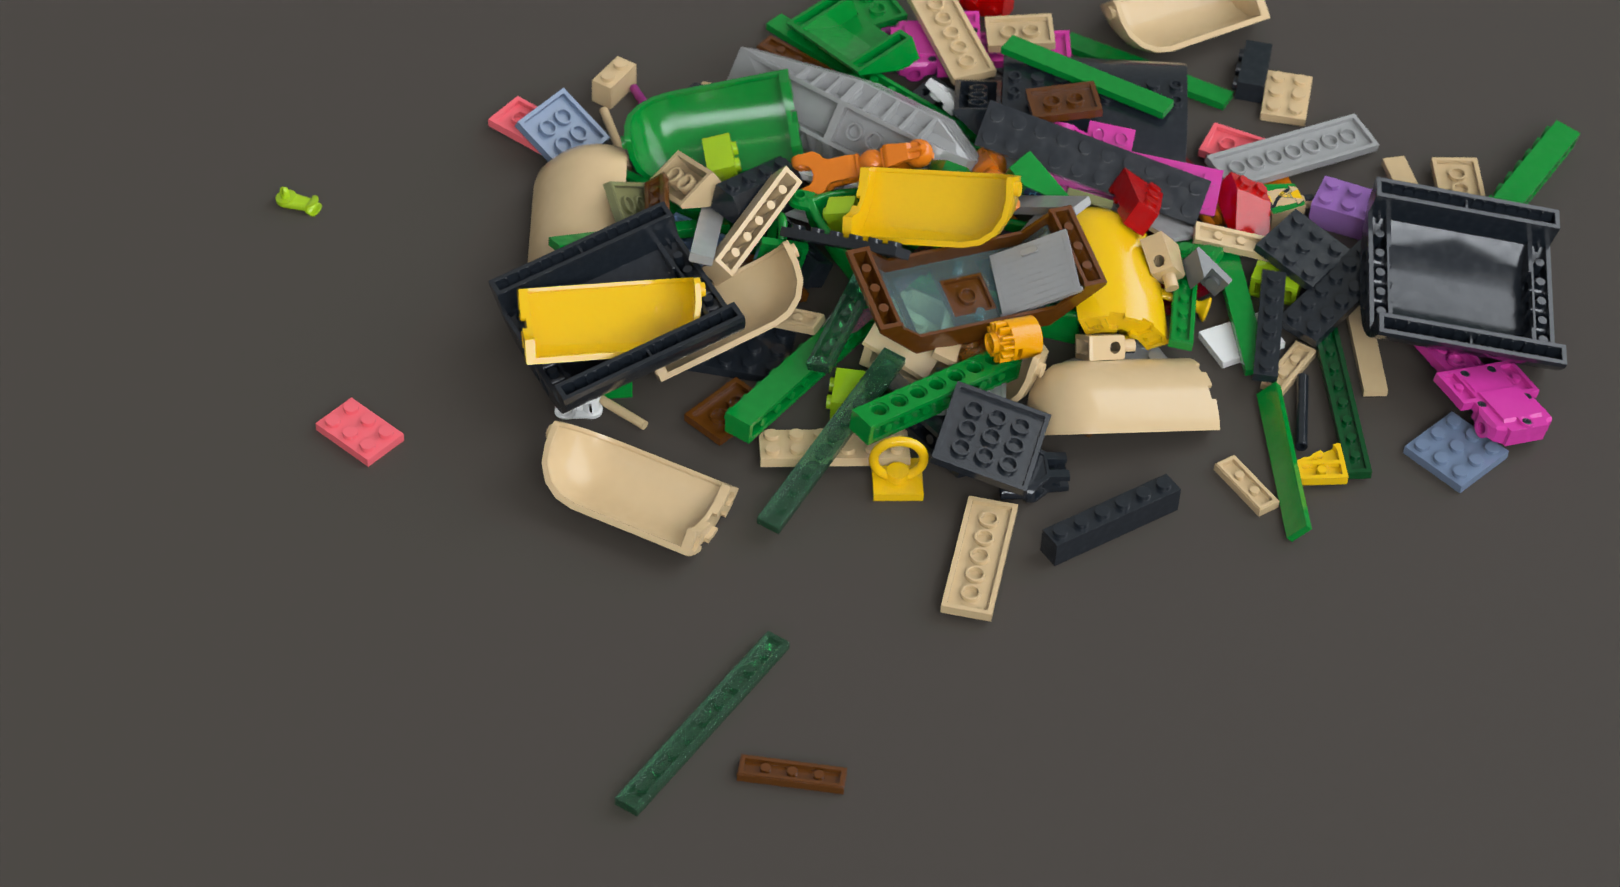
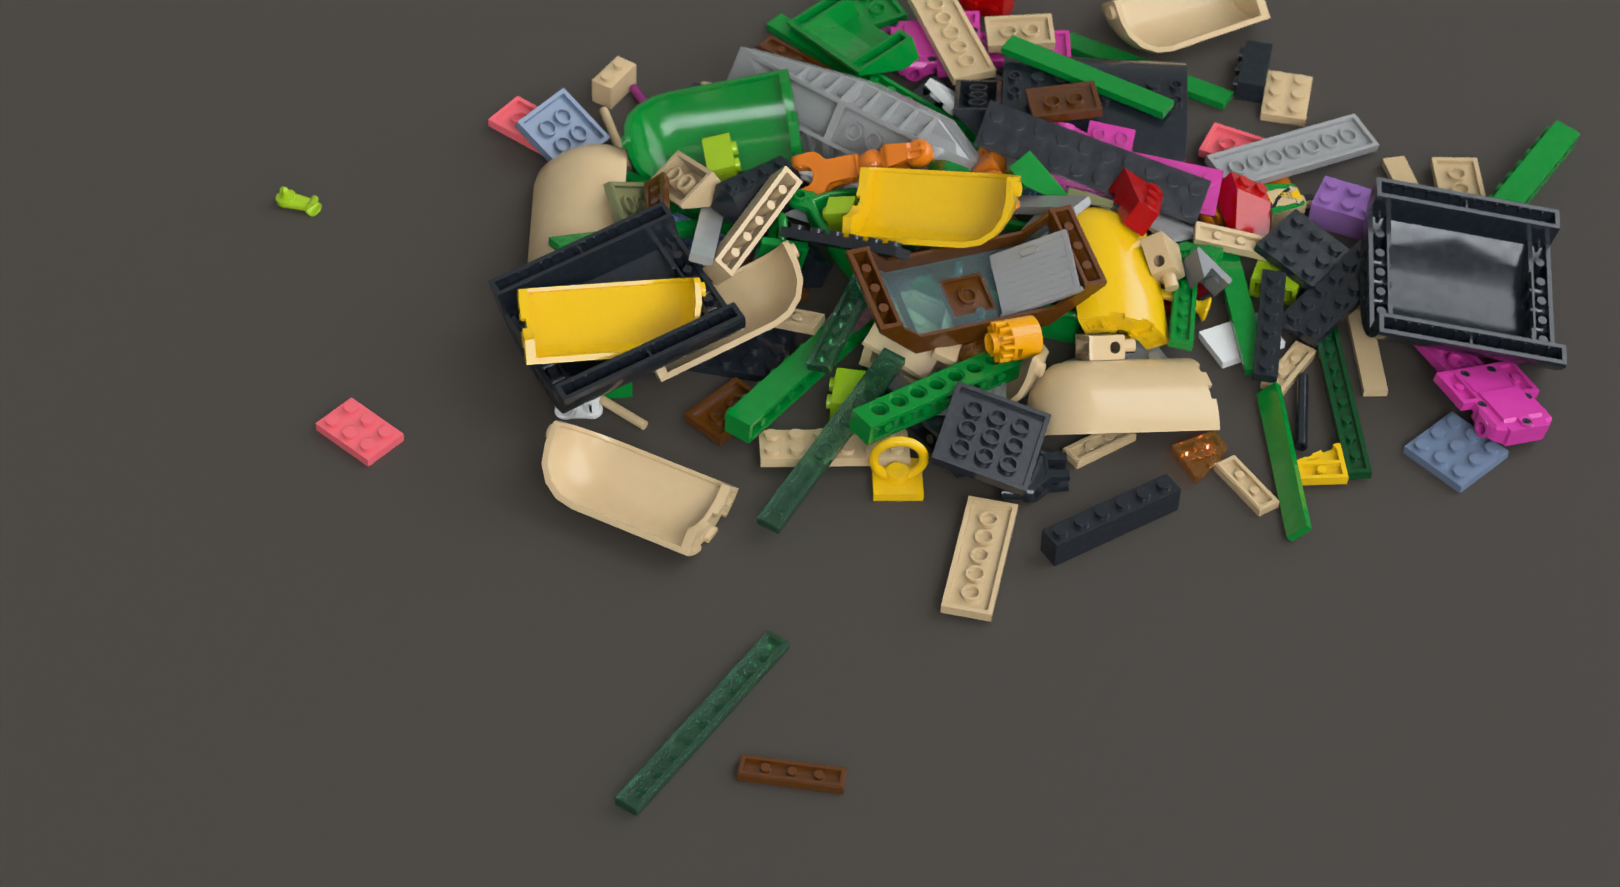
none -> tan tile [1062,433,1136,469]
none -> clear orange wing [1171,430,1228,483]

